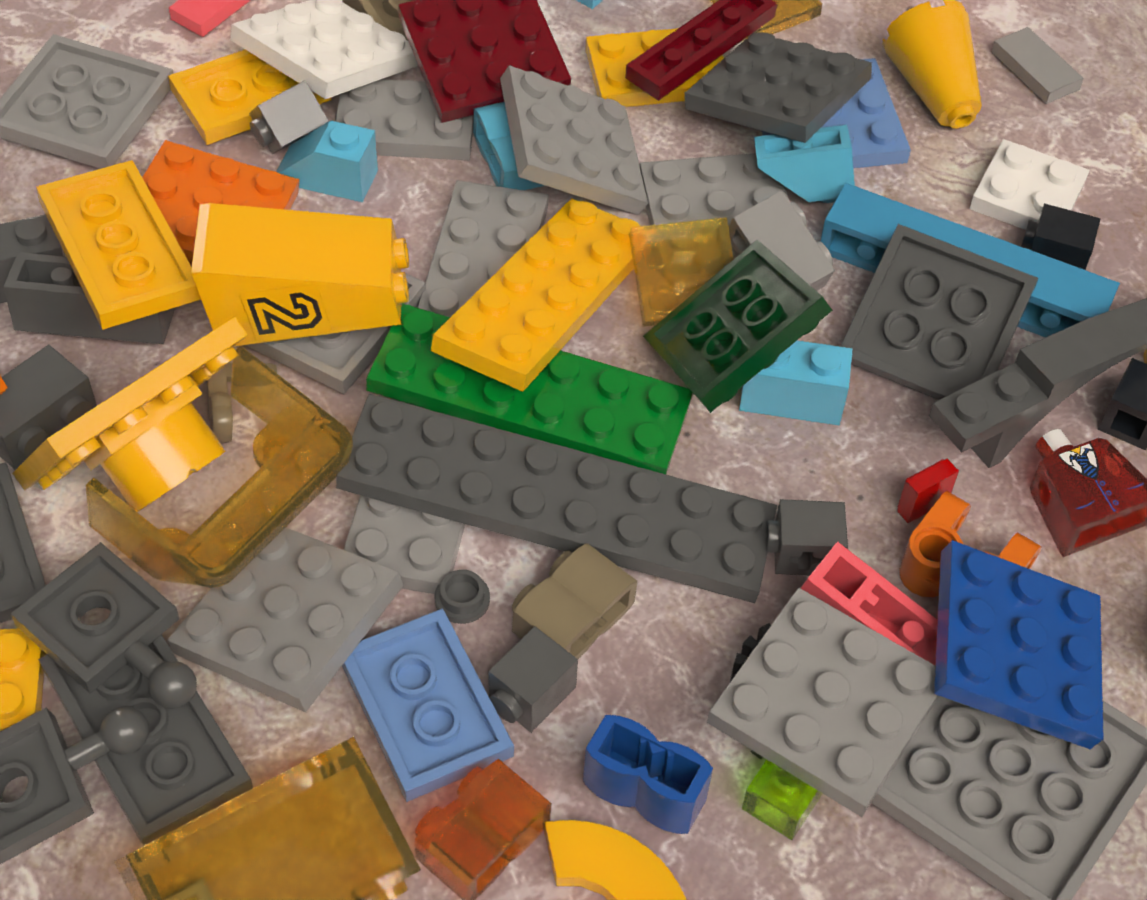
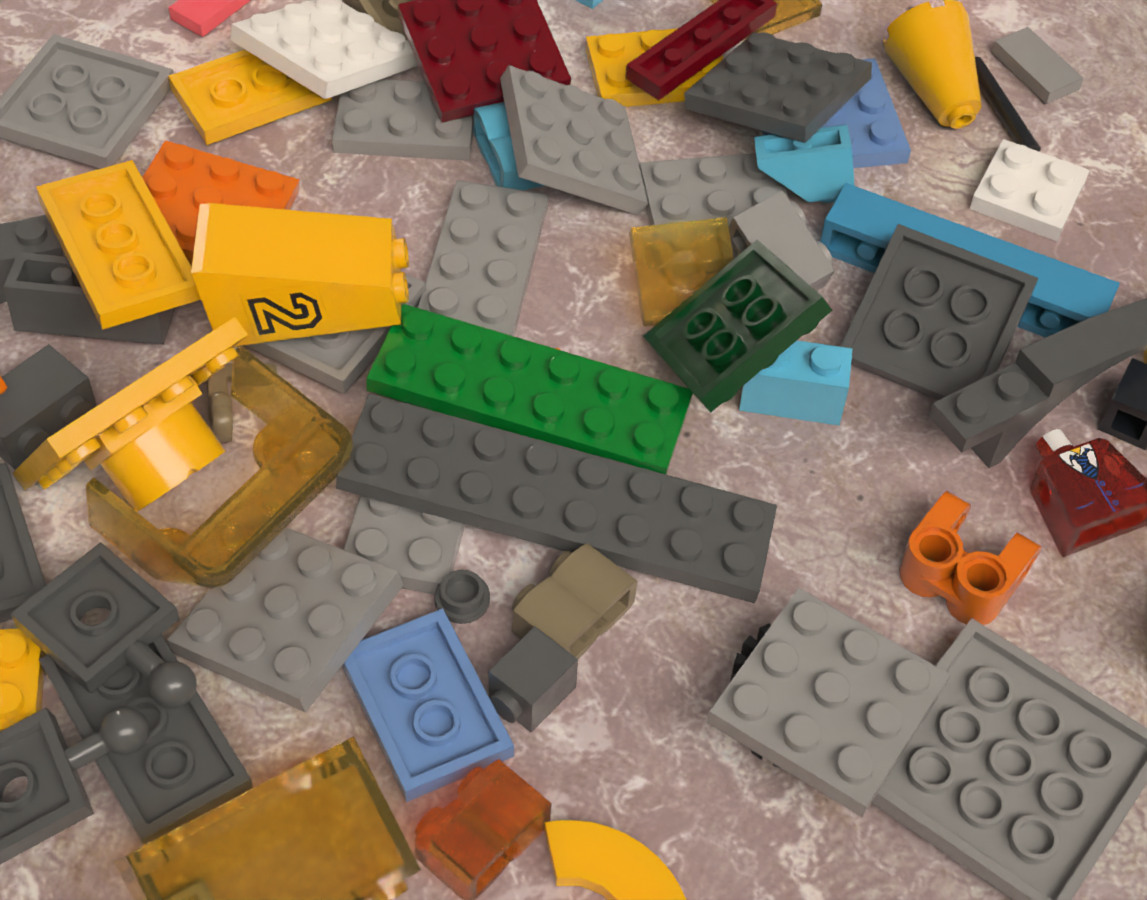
brick [249,80,329,154] -> none
medium azure slope [276,120,378,202] -> none
yellow plate [431,198,656,392] -> none
blue brick [583,715,713,834] -> none
clear neon green plate [742,759,822,840] -> none
dark grey brick [766,499,848,576] -> none
coral slope [801,541,938,666] -> none
red tile [897,458,959,524] -> none
blue plate [934,540,1104,749] -> none
black brick [1021,203,1101,270] -> none
none -> black piece [975,57,1041,152]

